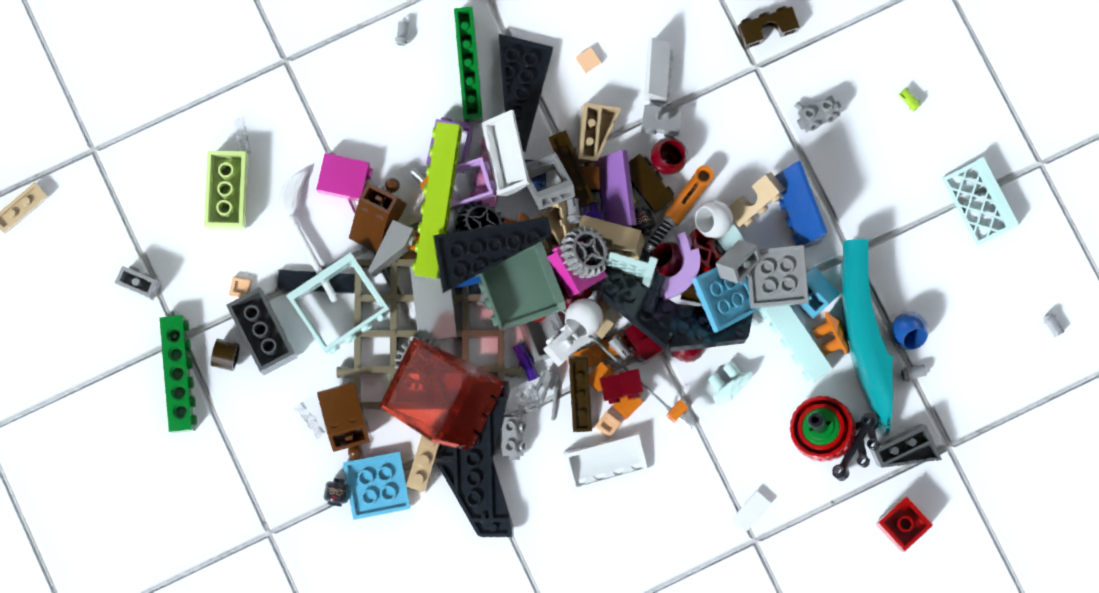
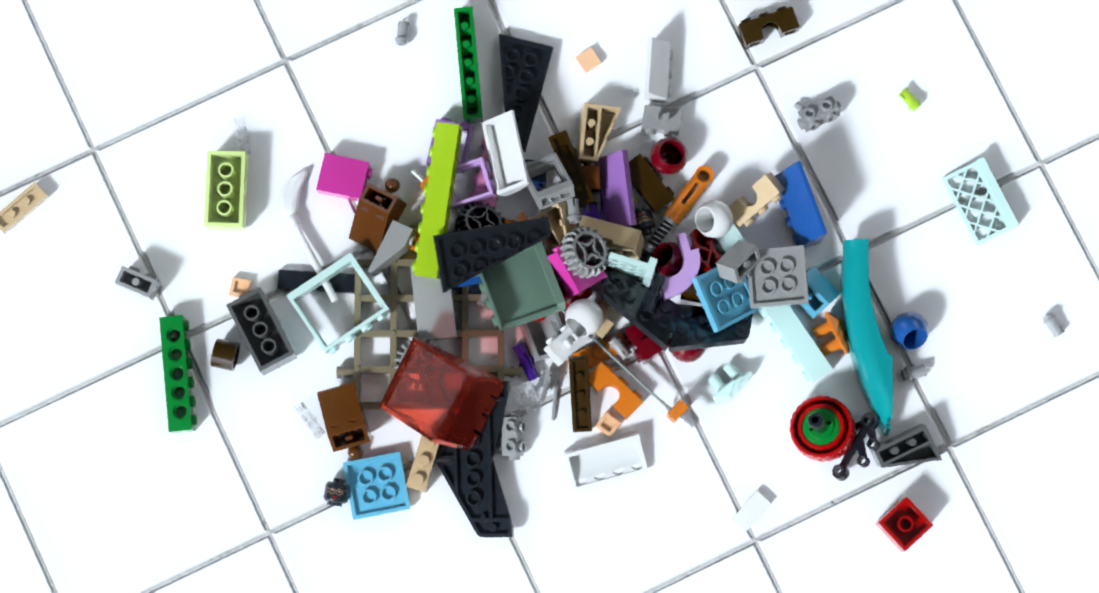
dark red brick [599,369,644,405] -> none

